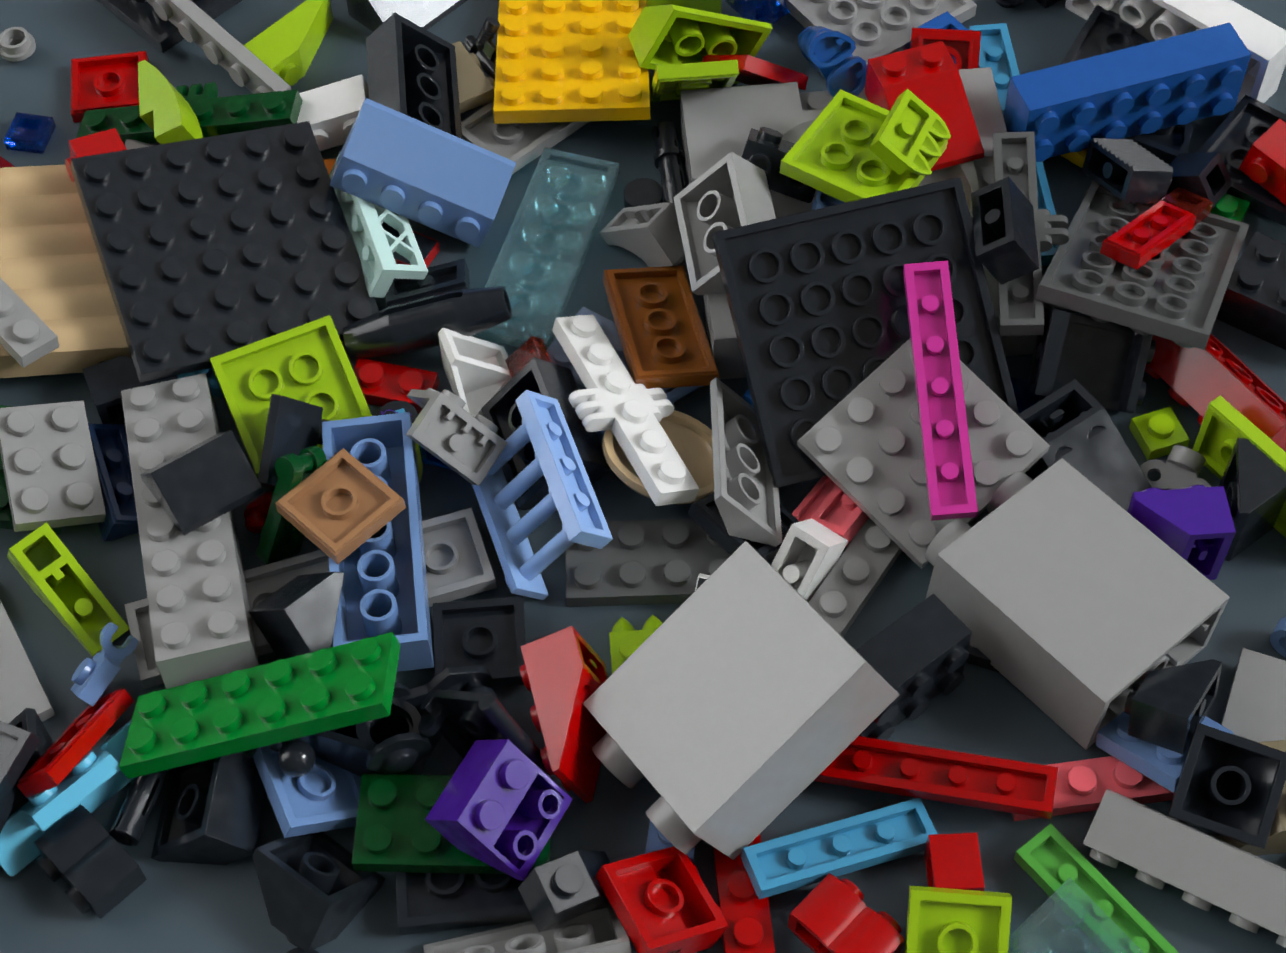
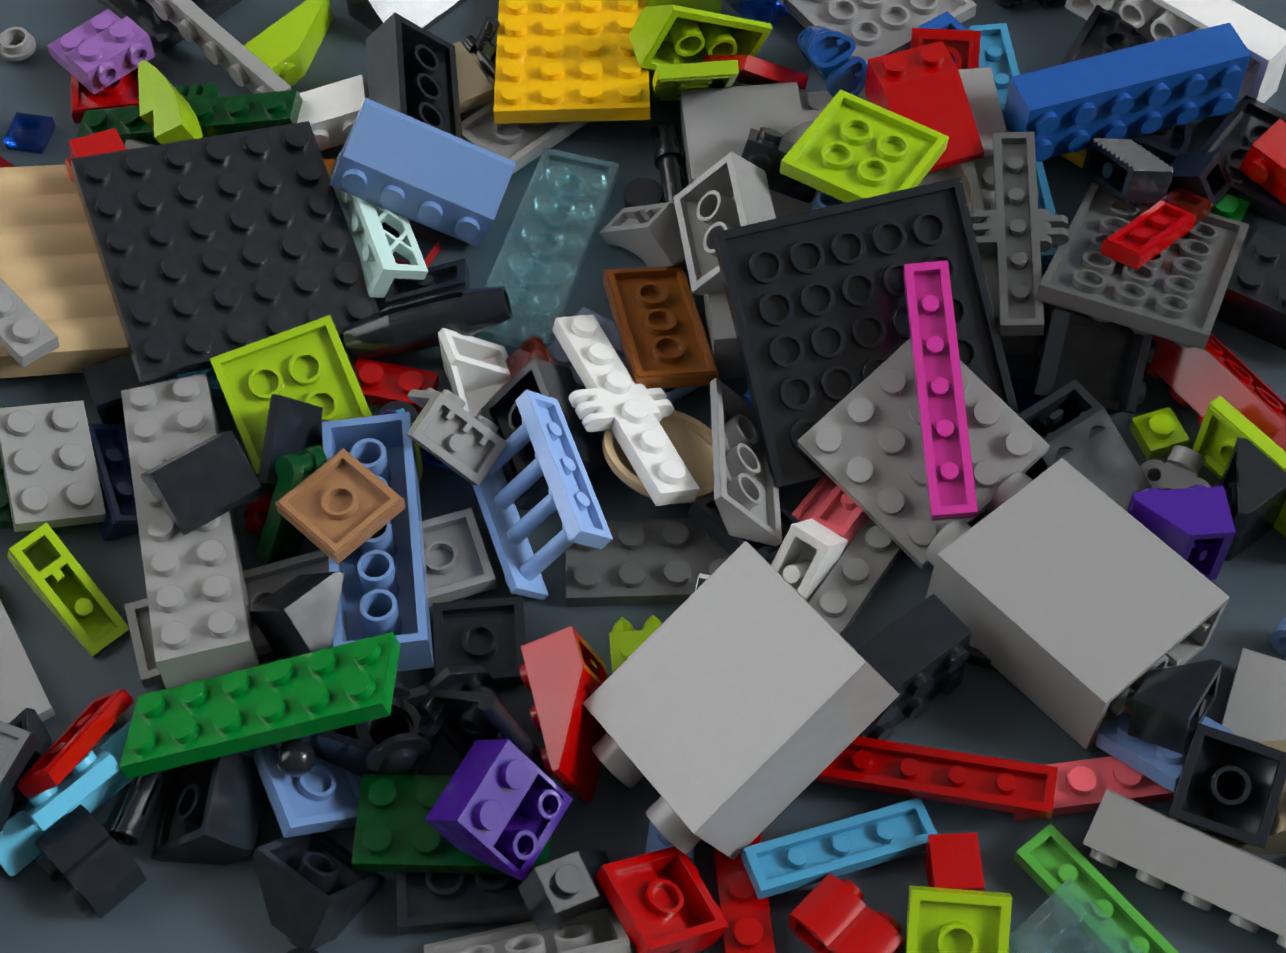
medium blue plate [70,622,138,707] -> none
lime plate [869,88,951,176] -> none
black brick [971,176,1039,285] -> none
none -> medium lavender plate [47,8,155,94]

